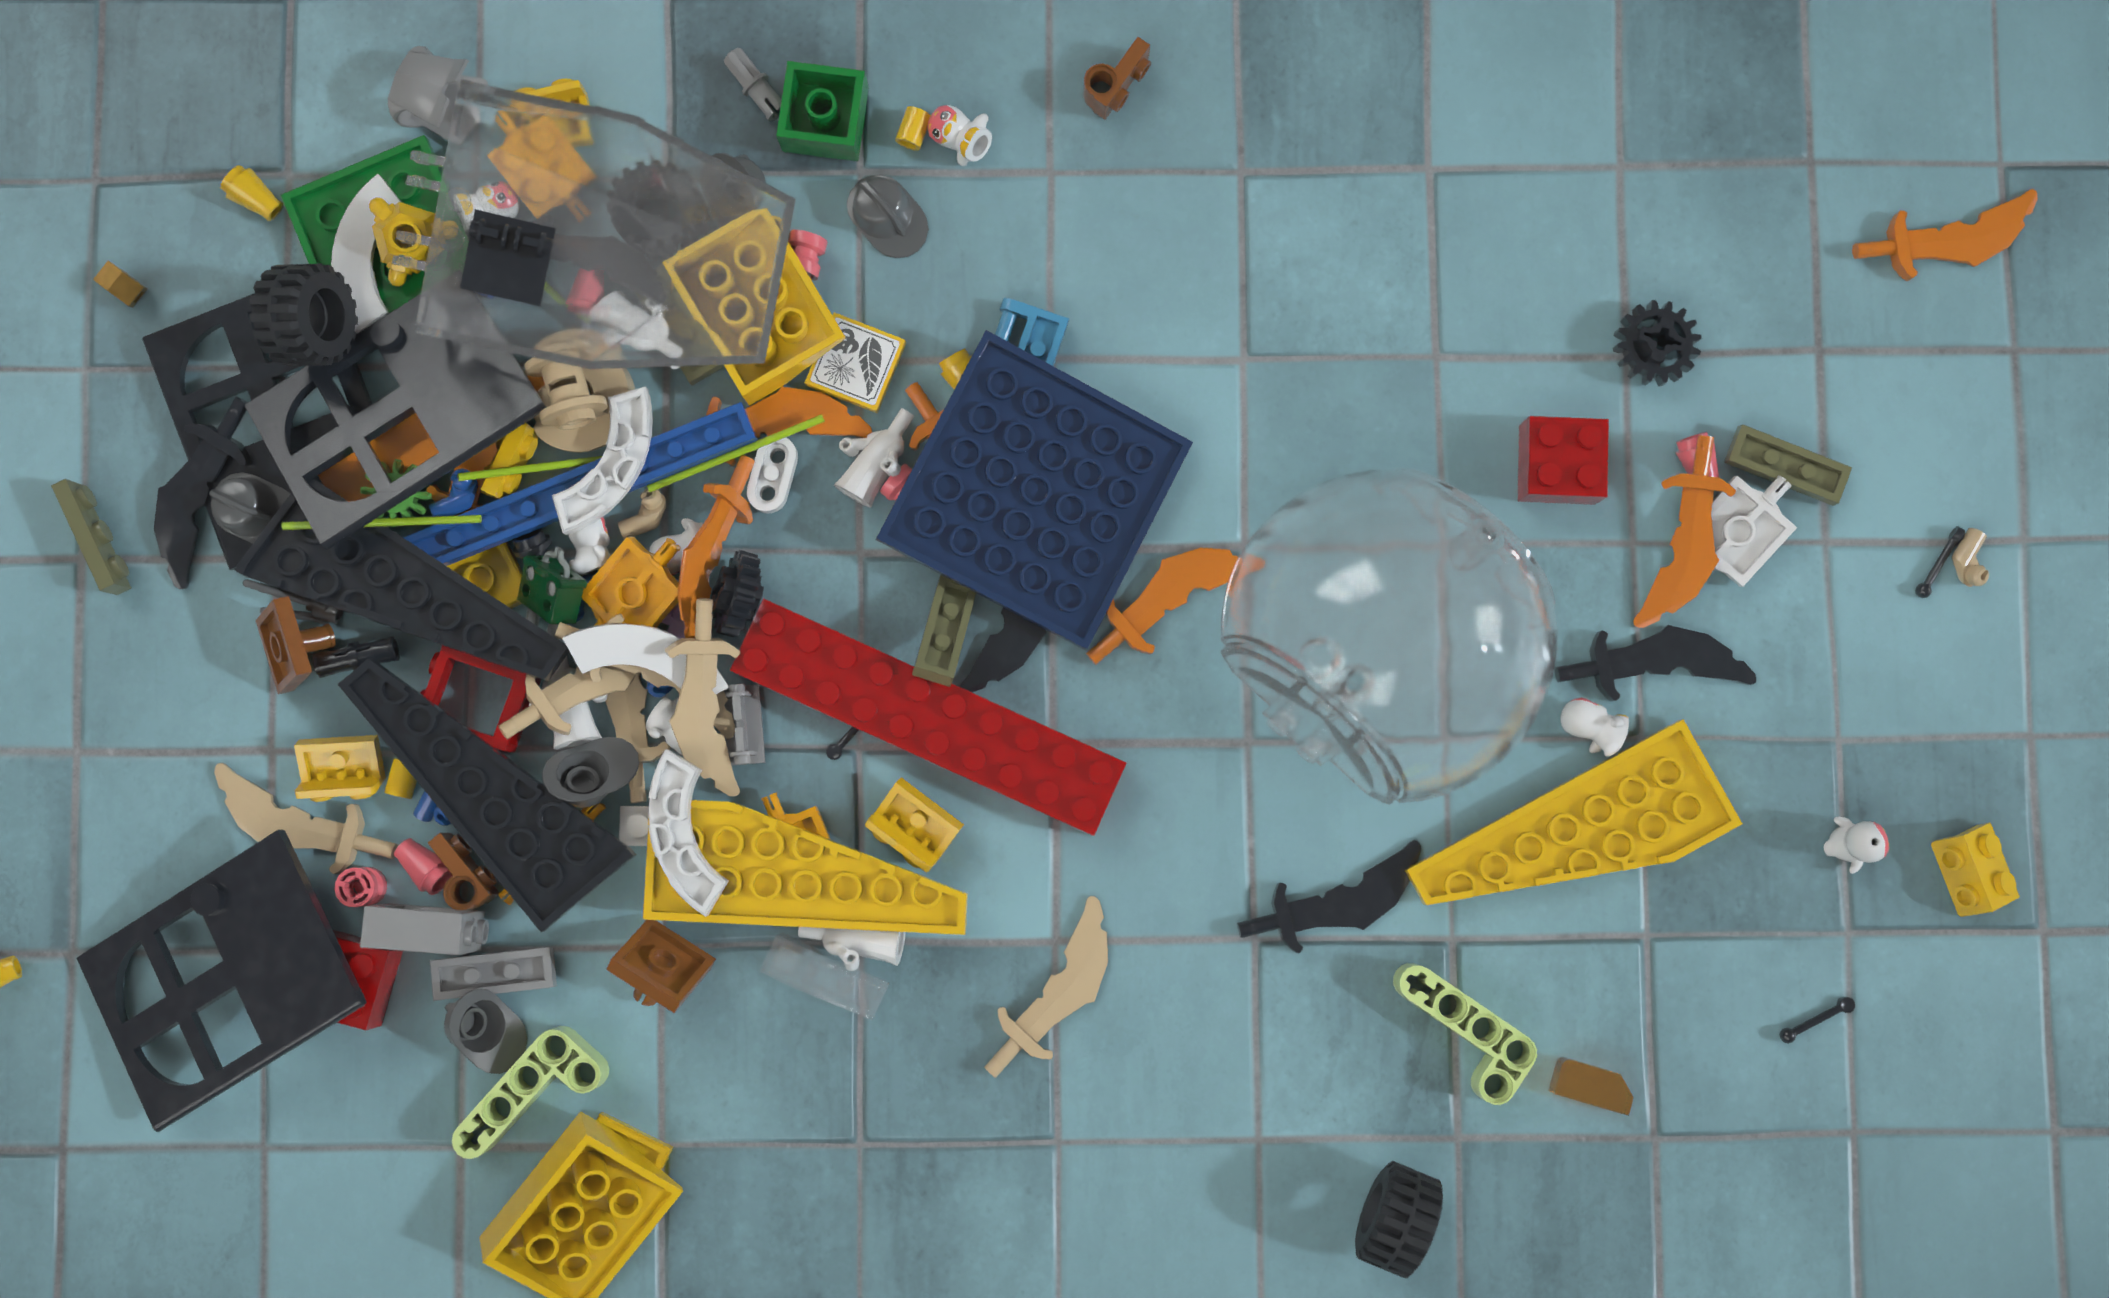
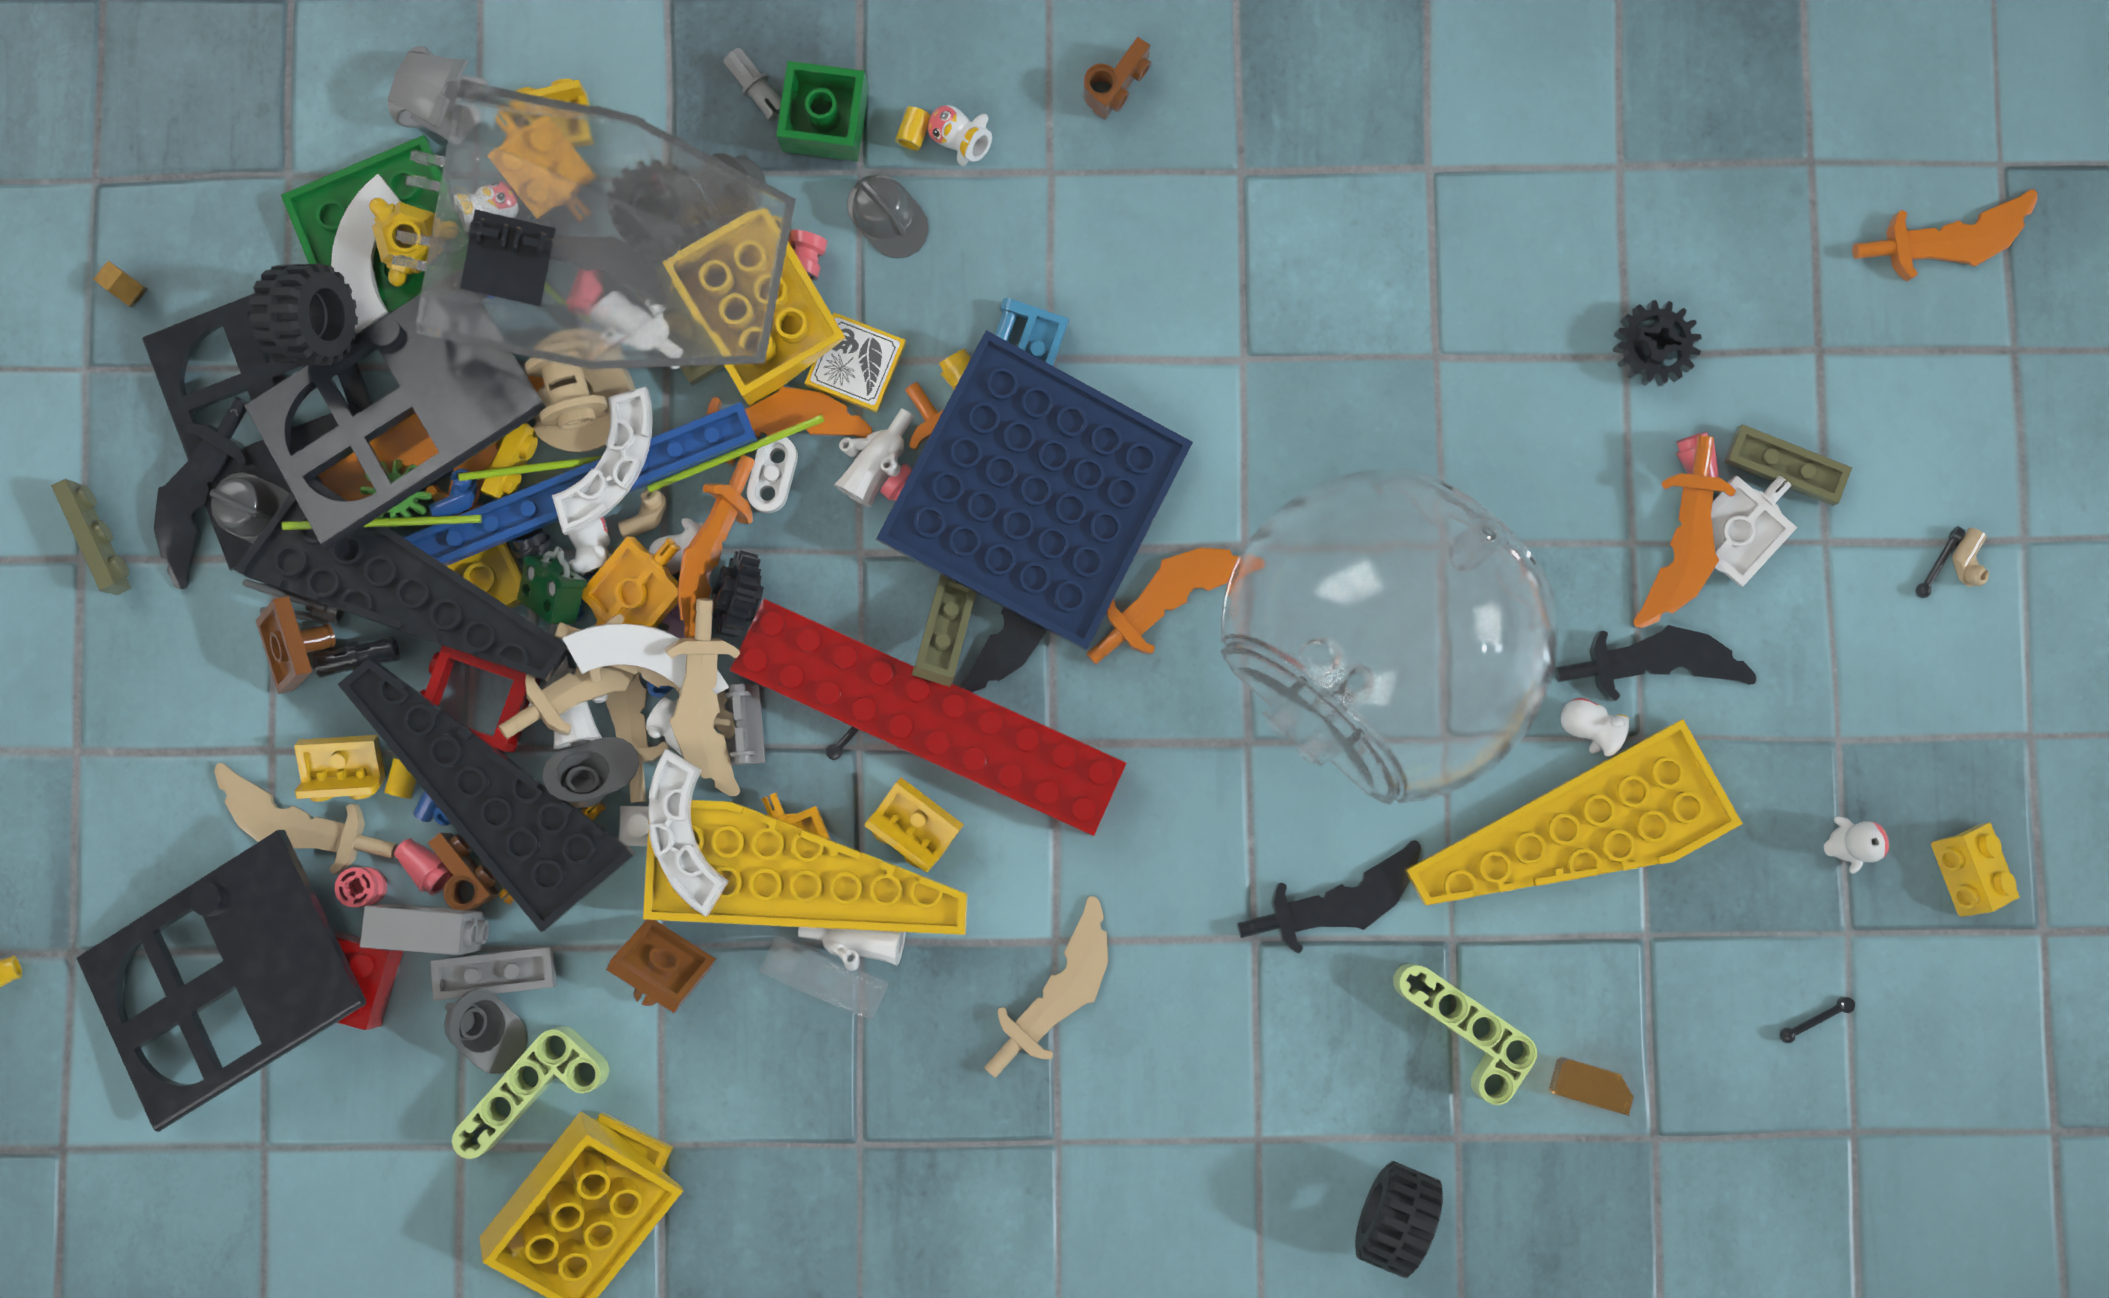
yellow cone [220,165,283,221] -> none
red brick [1517,416,1609,505] -> none

